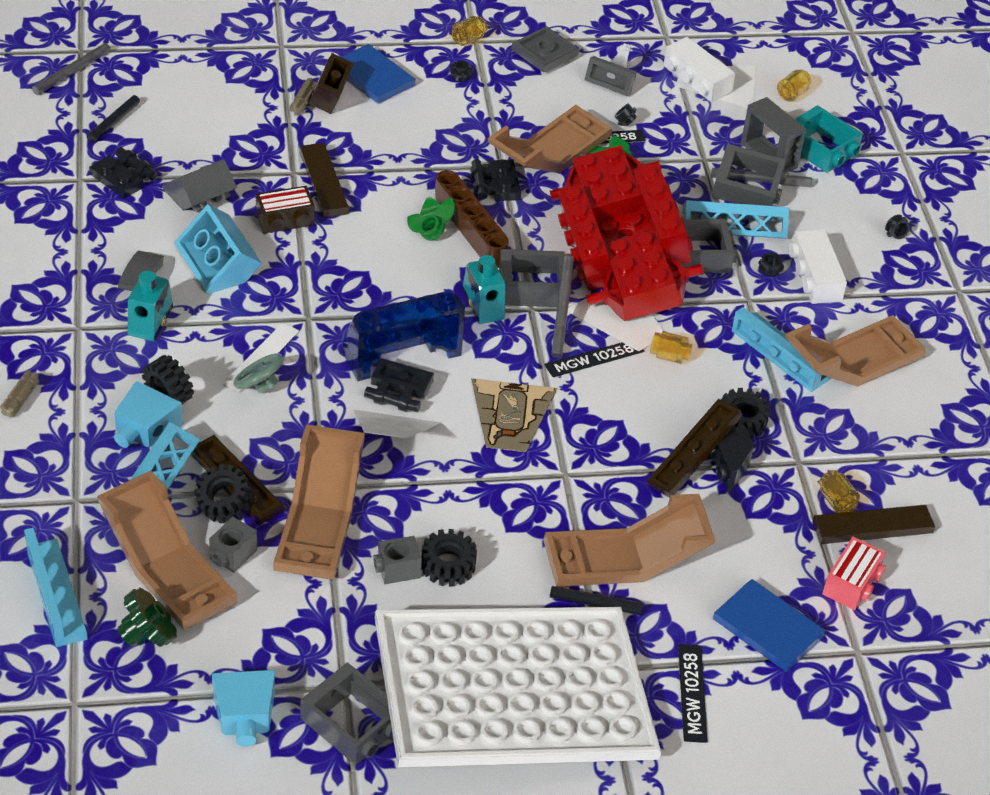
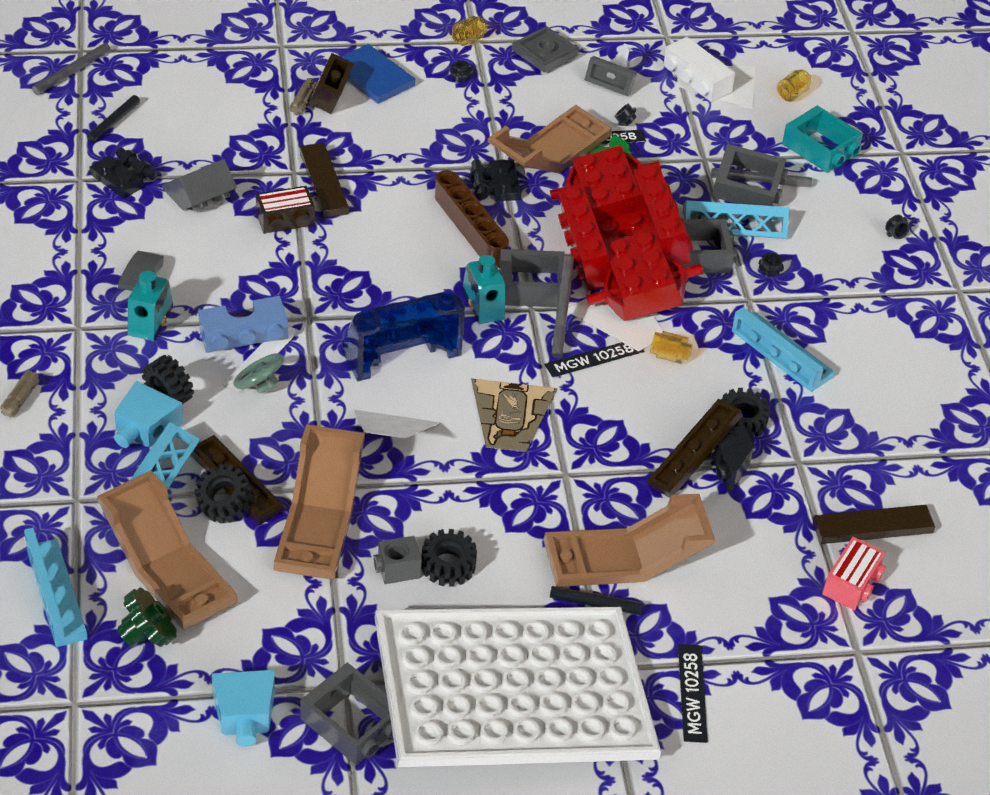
medium azure slope [174,204,262,294] -> none
dark grey brick [209,516,257,573] -> none
black plate [364,358,434,413] -> none
green plate [407,197,455,241] -> none
blue tile [713,579,826,672] -> none
dark grey window [741,97,806,172] -> none
medium nougat windscreen [785,315,926,387] -> none
white brick [789,229,847,304] -> none
clear yellow brick [819,470,860,513] -> none
none -> medium blue arch [198,296,288,353]

